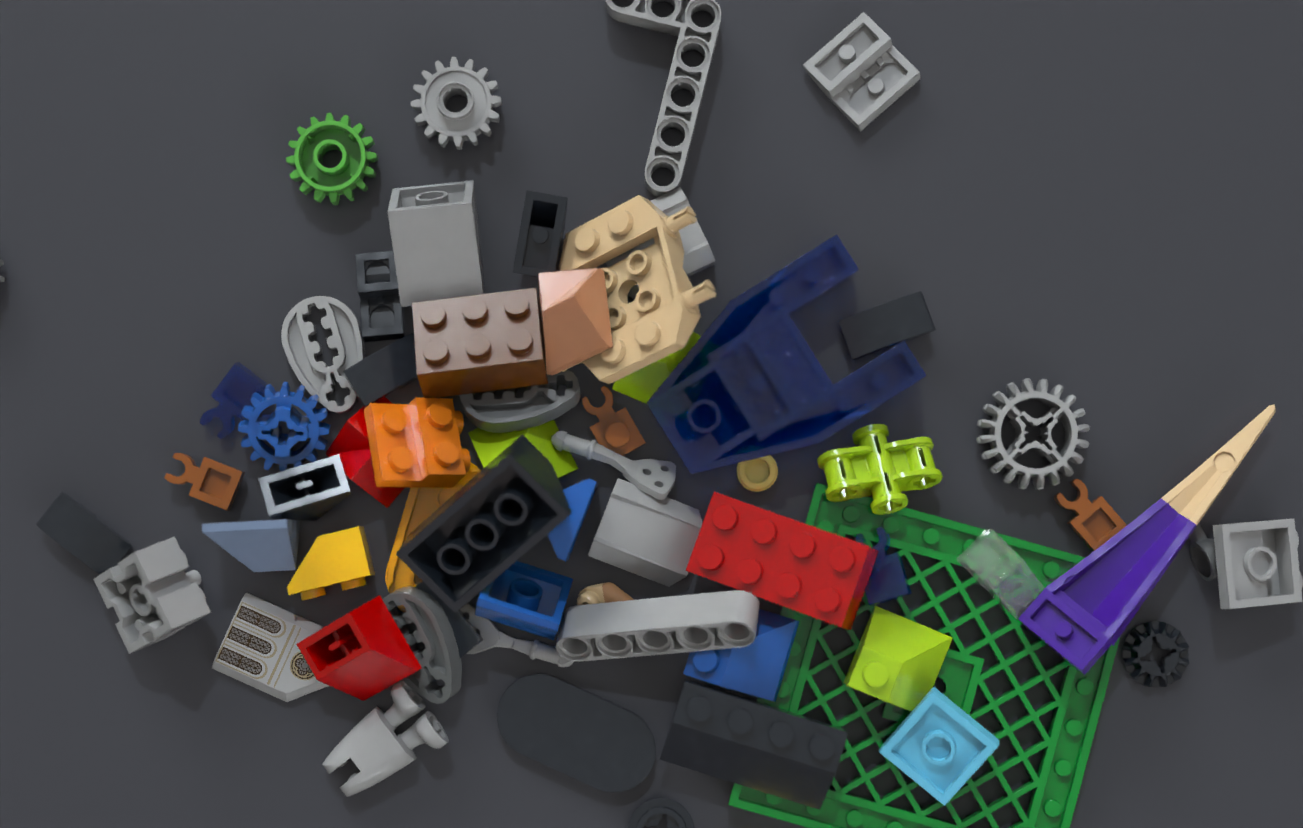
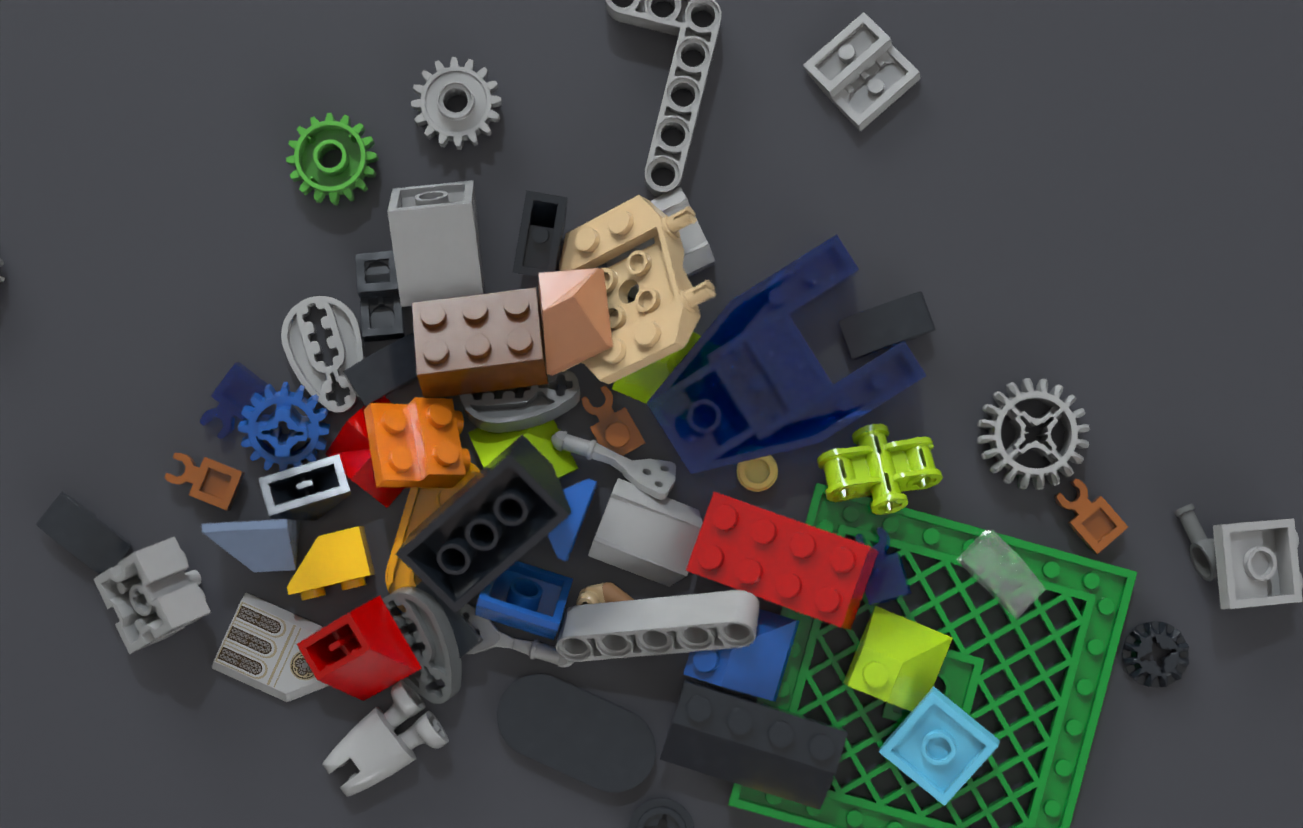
dark purple plate [1018,404,1276,675] -> none

